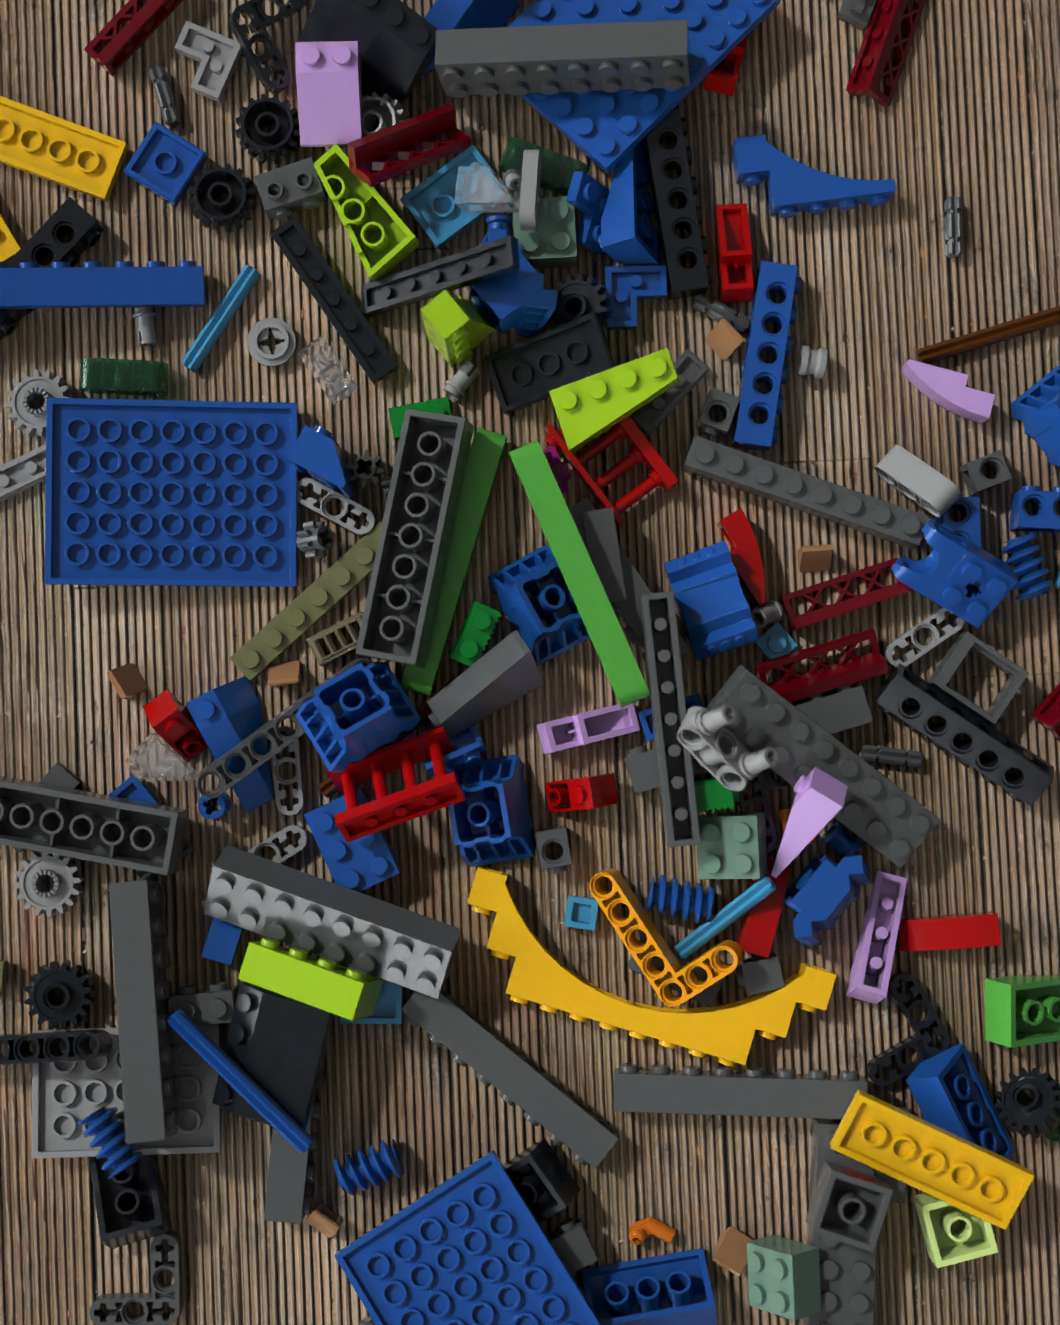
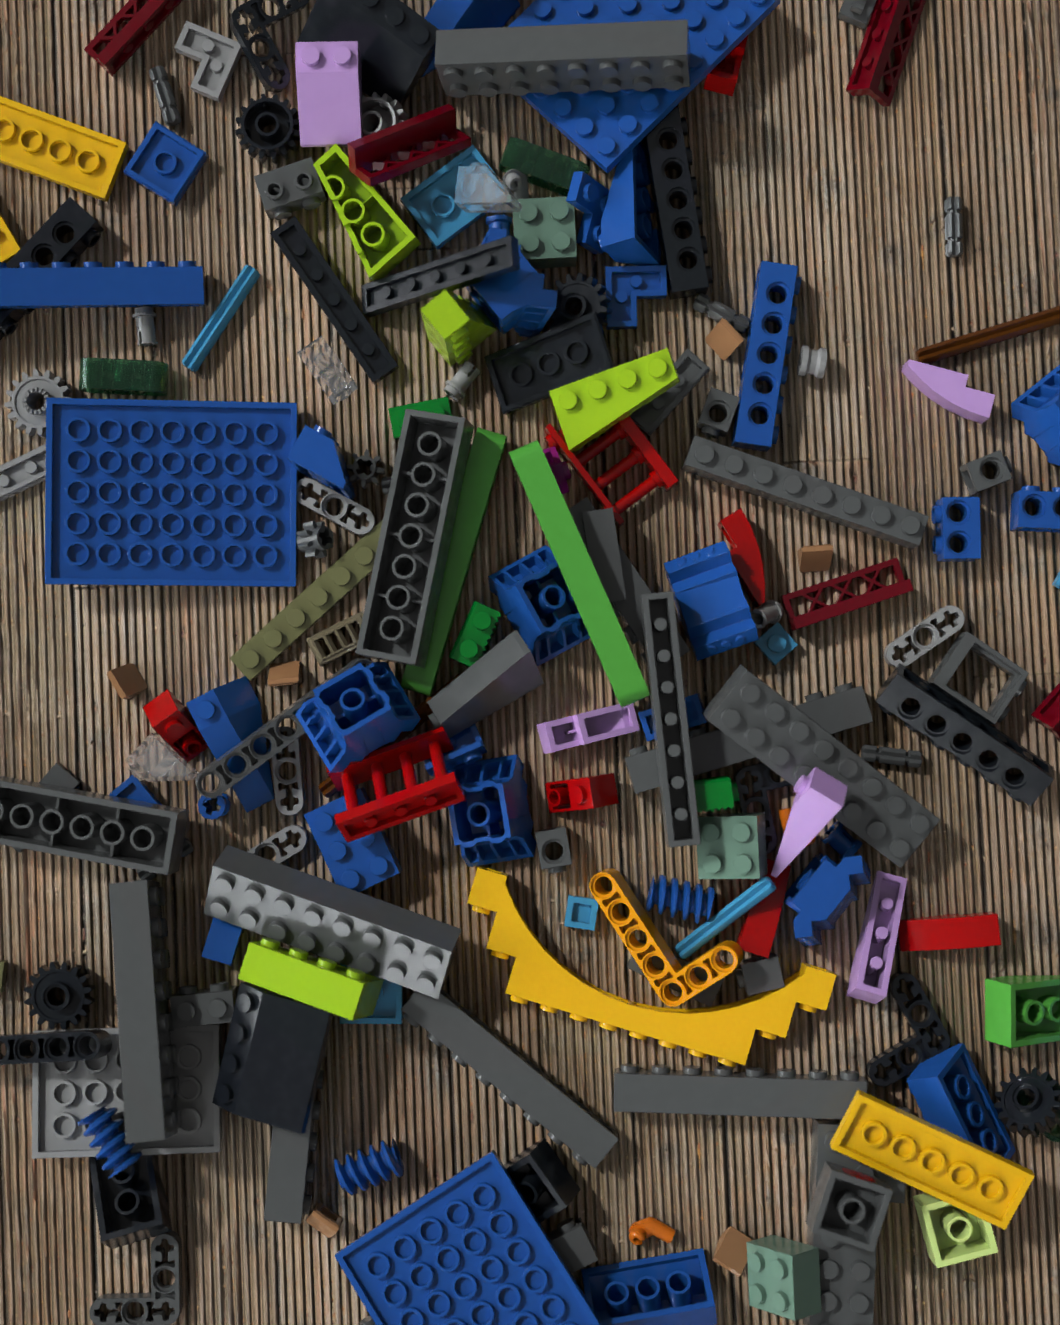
light grey gear [13,851,85,917] -> none
blue axle [167,1009,314,1153] -> none
black gear [188,163,257,233] -> none
light grey gear [247,318,297,367] -> none
light grey beam [519,149,542,231] -> none
light grey piece [677,703,779,791] -> none
red slope [716,203,754,303] -> none
blue arch [731,134,896,218] -> none
dark red fence [755,628,889,702] -> none
light grey beam [874,444,962,518] -> none
blue brick [891,520,1018,628] -> none
blue piece [1001,533,1053,601] -> none

